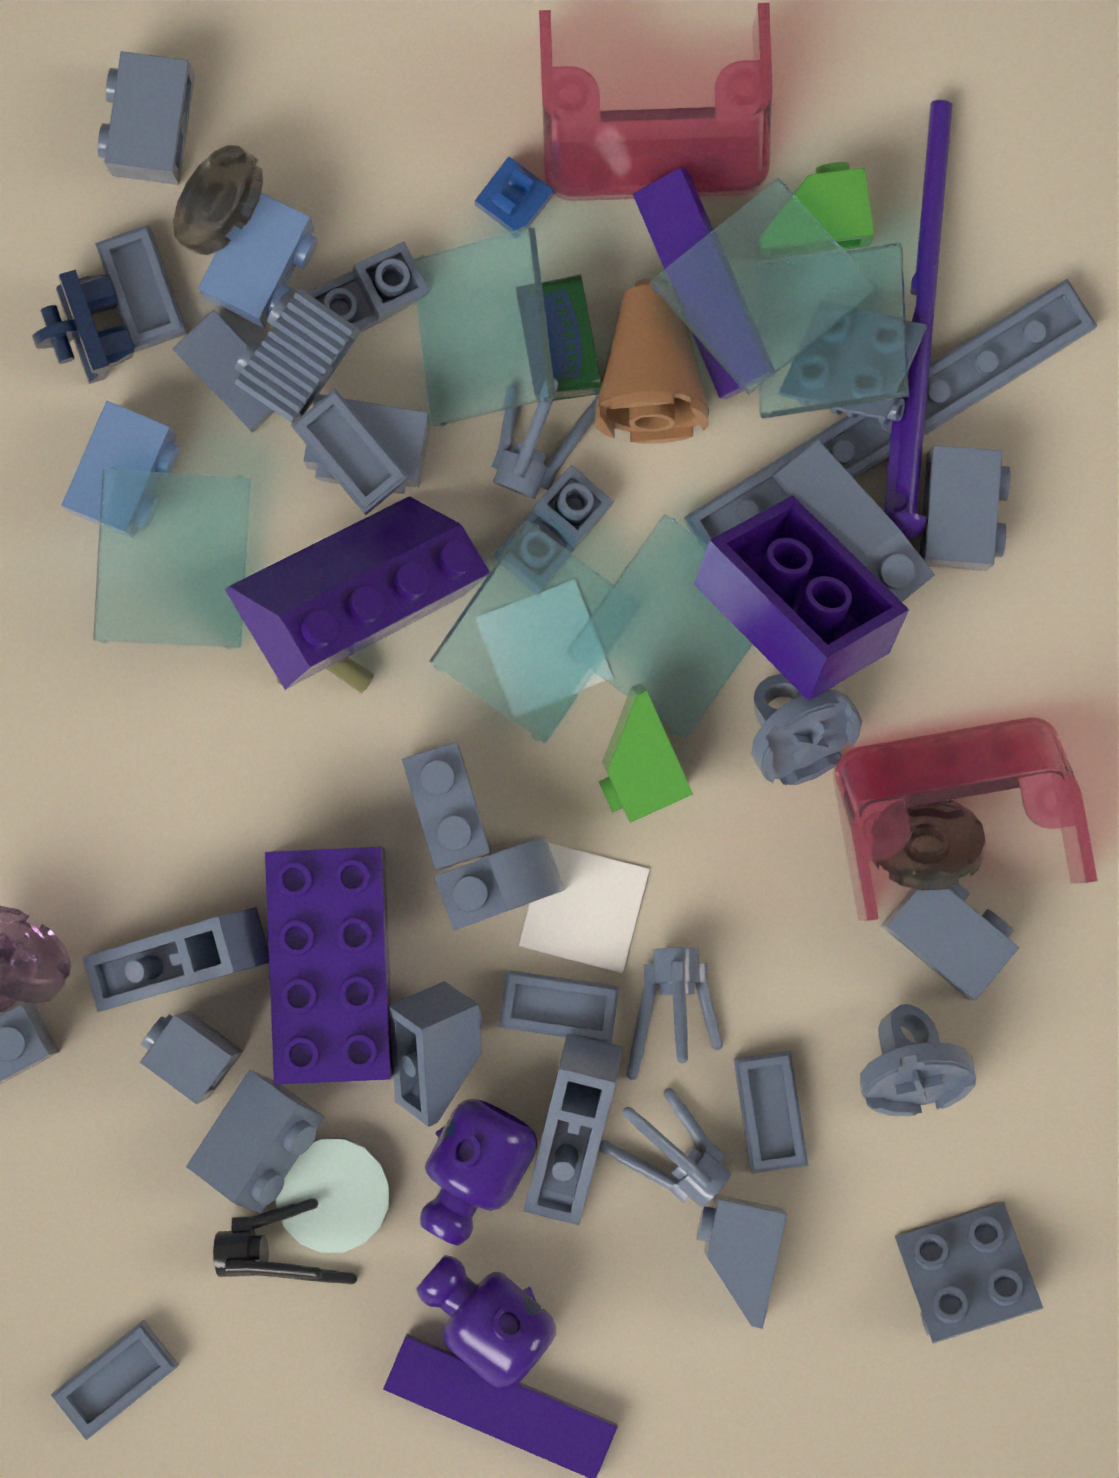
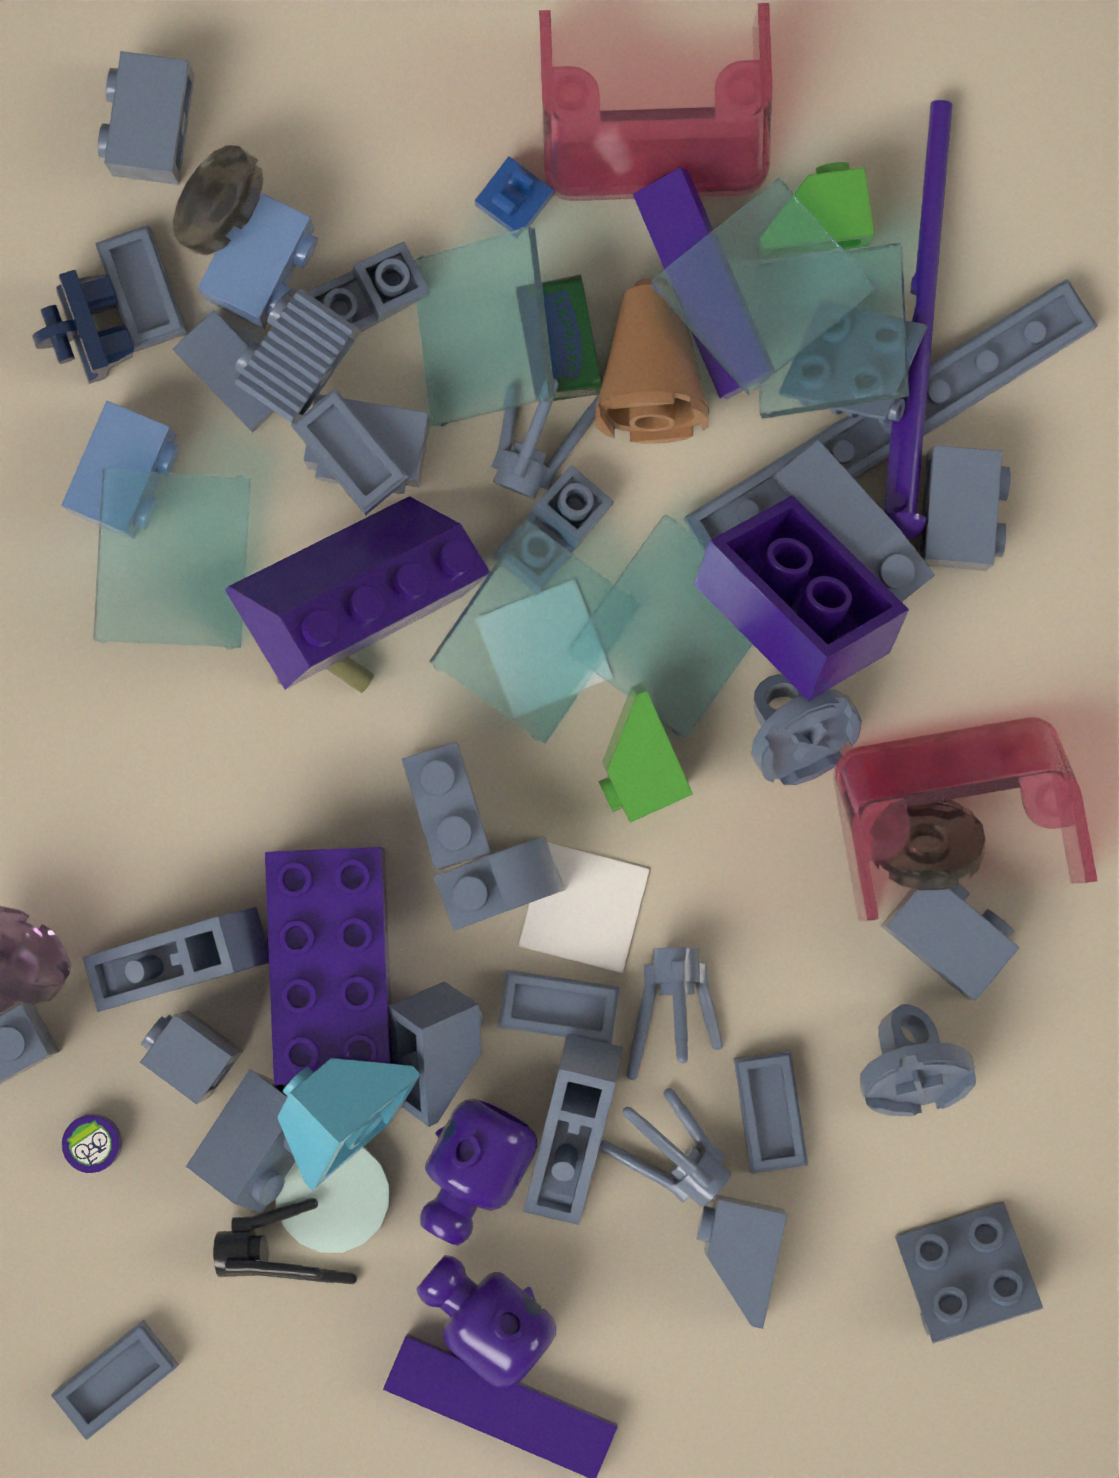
none -> tile [62,1114,122,1173]
none -> medium azure slope [277,1058,420,1191]

